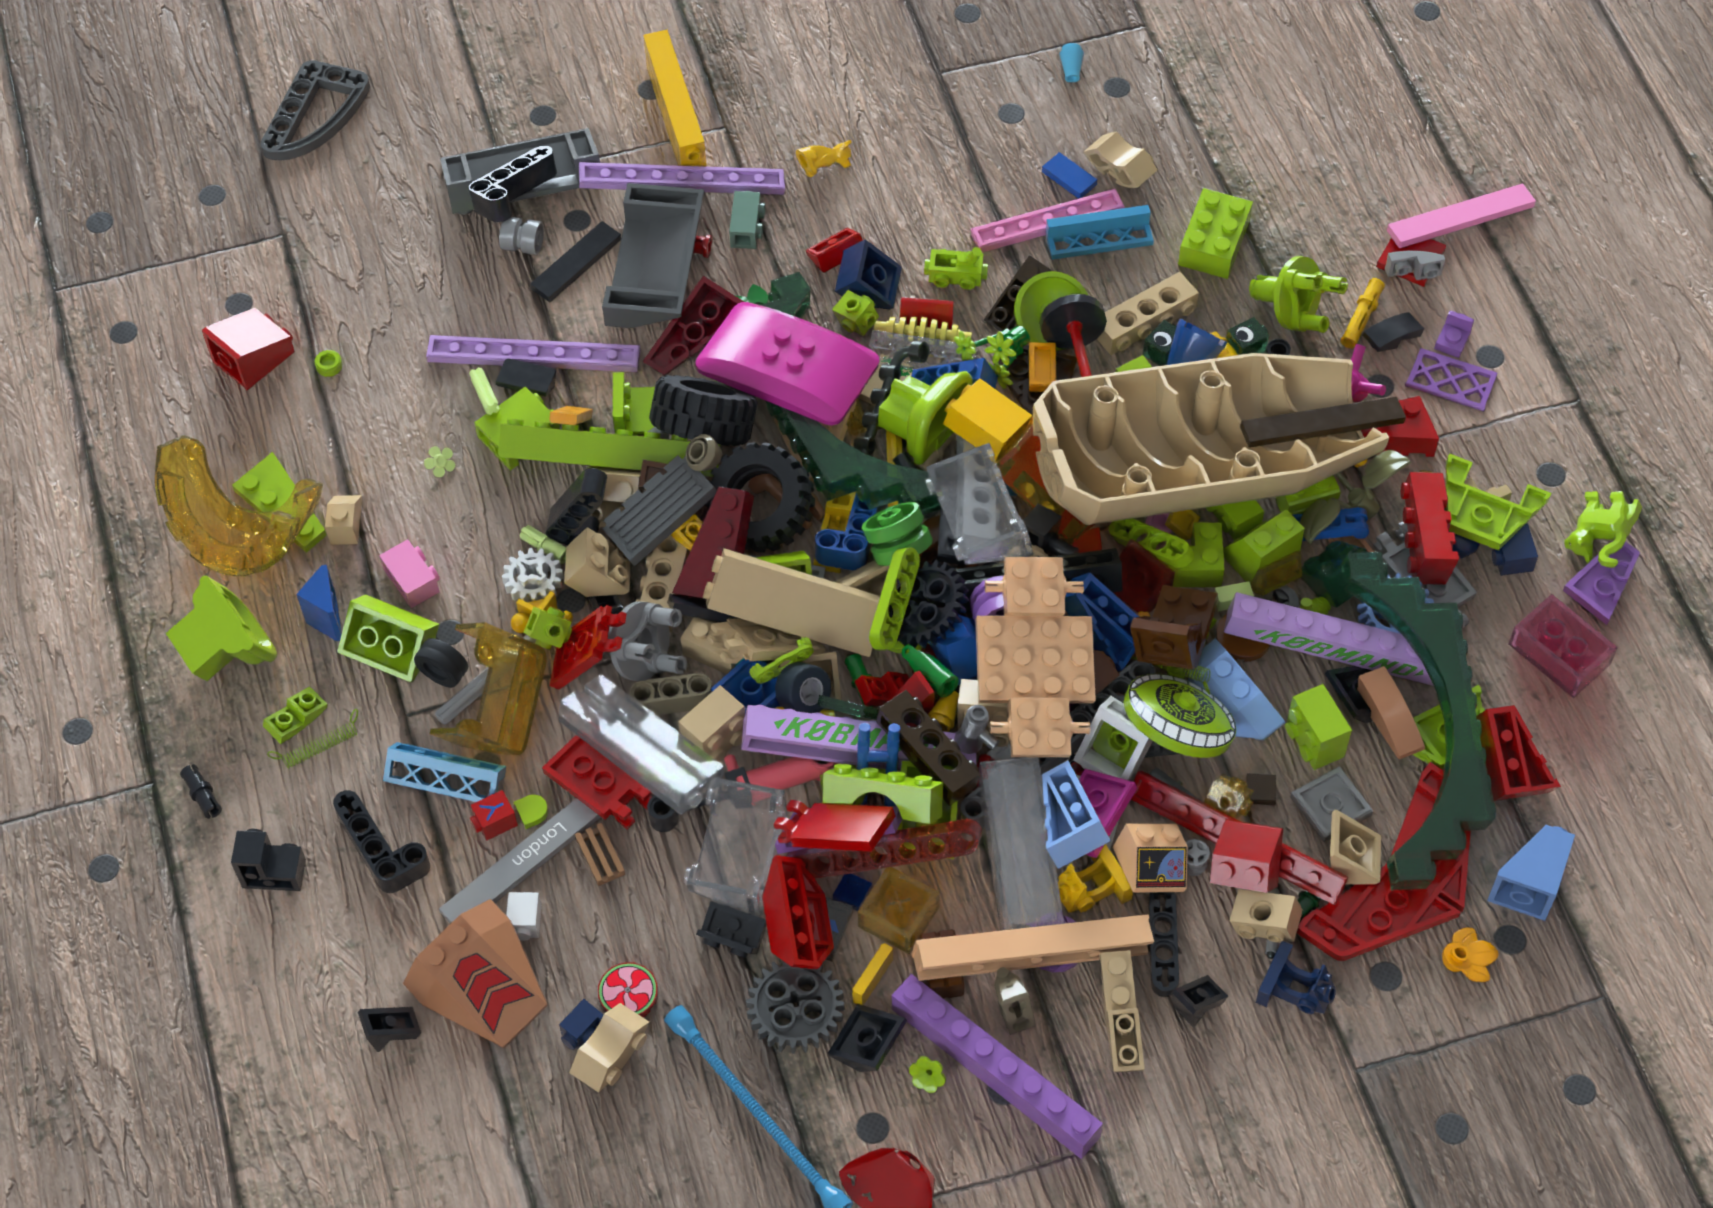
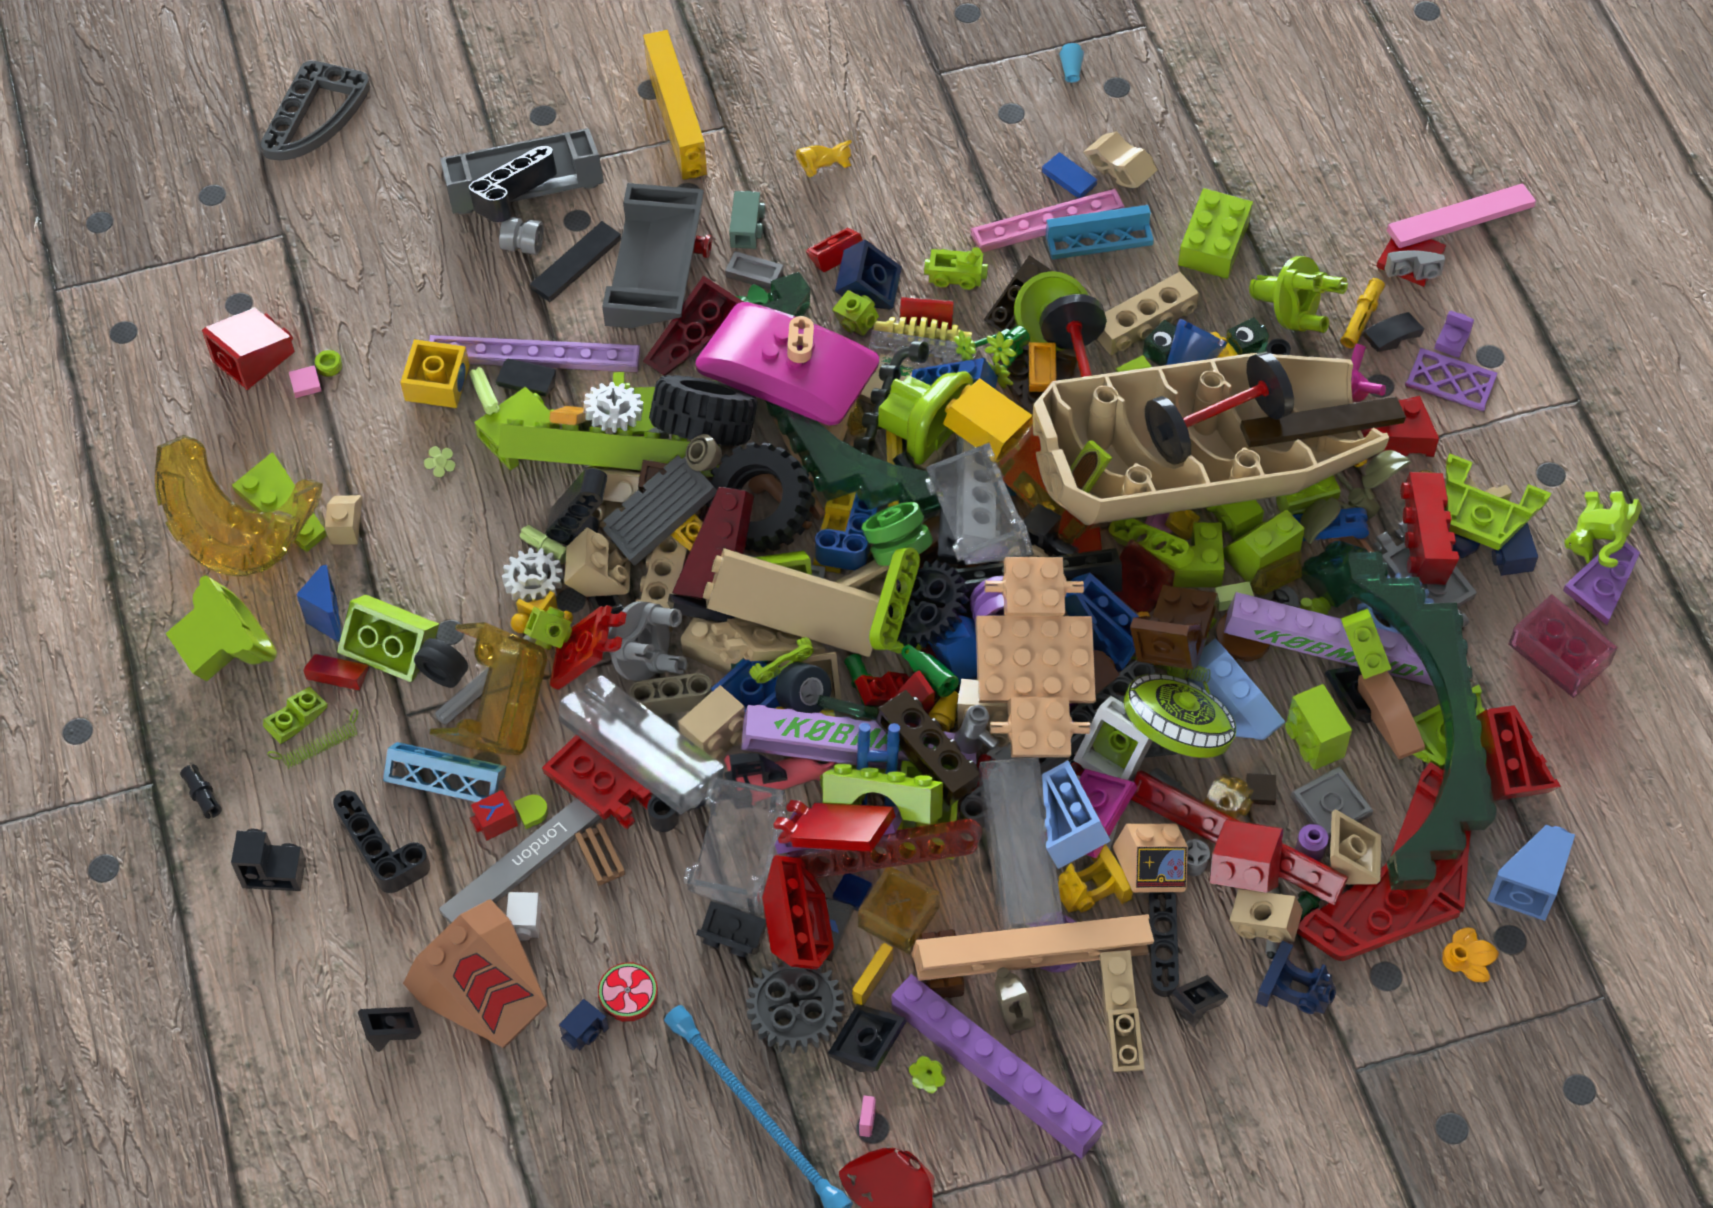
bright pink brick [379,539,440,608] -> none
tan brick [569,1003,649,1092] -> none
lavender tile [579,162,785,195] -> none
none -> bright pink tile [289,365,322,398]
none -> red slope [303,654,369,691]
none -> yellow brick [400,339,470,408]
none -> white gear [583,382,643,432]
none -> light grey tile [725,251,784,291]
none -> black slope [729,753,788,784]
none -> light nougat beam [787,316,814,363]
none -> bright pink tile [859,1095,876,1137]
none -> tile [1070,441,1112,493]
none -> black piece [1145,351,1294,465]
none -> medium lavender brick [1295,824,1328,861]
none -> lime brick [1340,608,1391,679]

